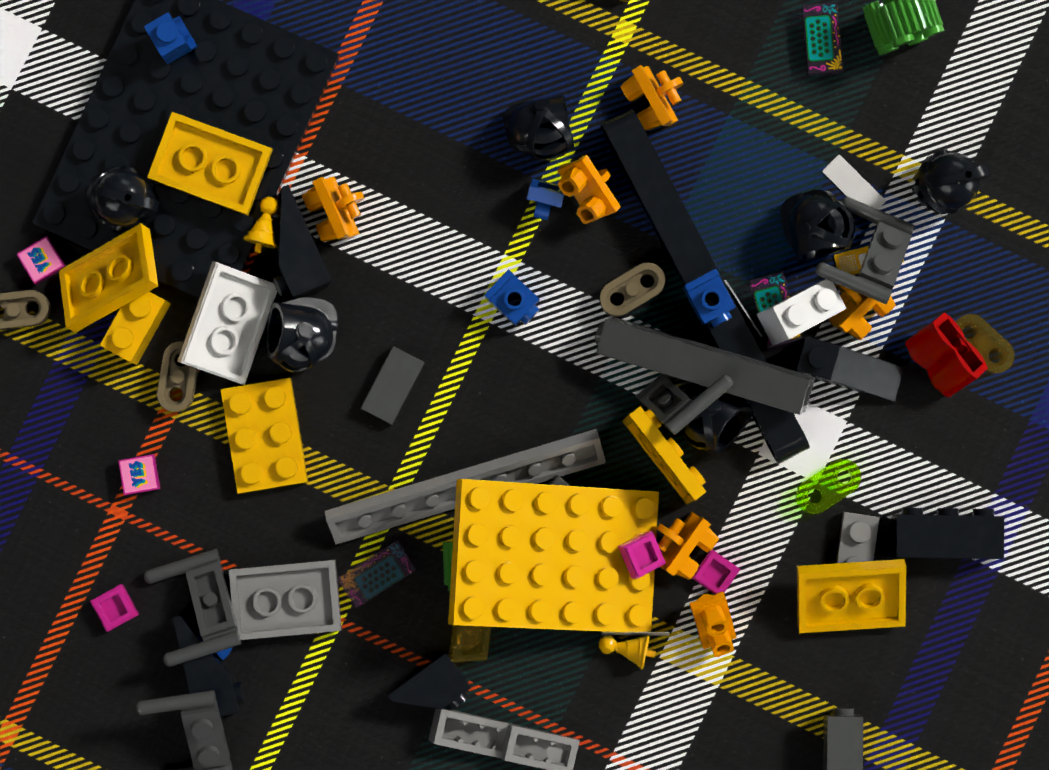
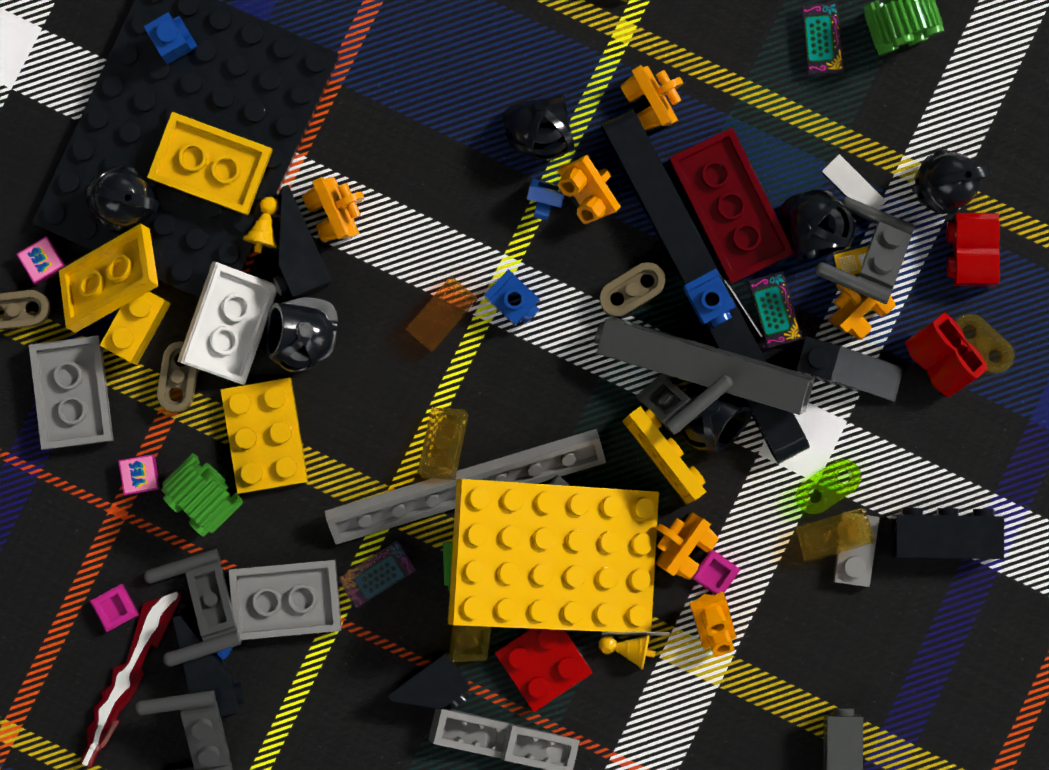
dark grey tile [361,346,425,425] -> none
dark pink tile [618,531,666,579] -> none
white brick [757,279,847,346] -> none
yellow plate [797,559,906,633] -> none
none -> light grey plate [29,335,114,450]
none -> dark red sword [79,592,182,768]
none -> bright green brick [161,453,243,537]
none -> clear orange plate [405,276,478,353]
none -> clear yellow plate [418,407,469,480]
none -> red plate [495,629,593,712]
none -> dark red plate [668,127,794,285]
none -> clear yellow plate [796,508,875,562]
none -> red brick [946,213,1000,287]

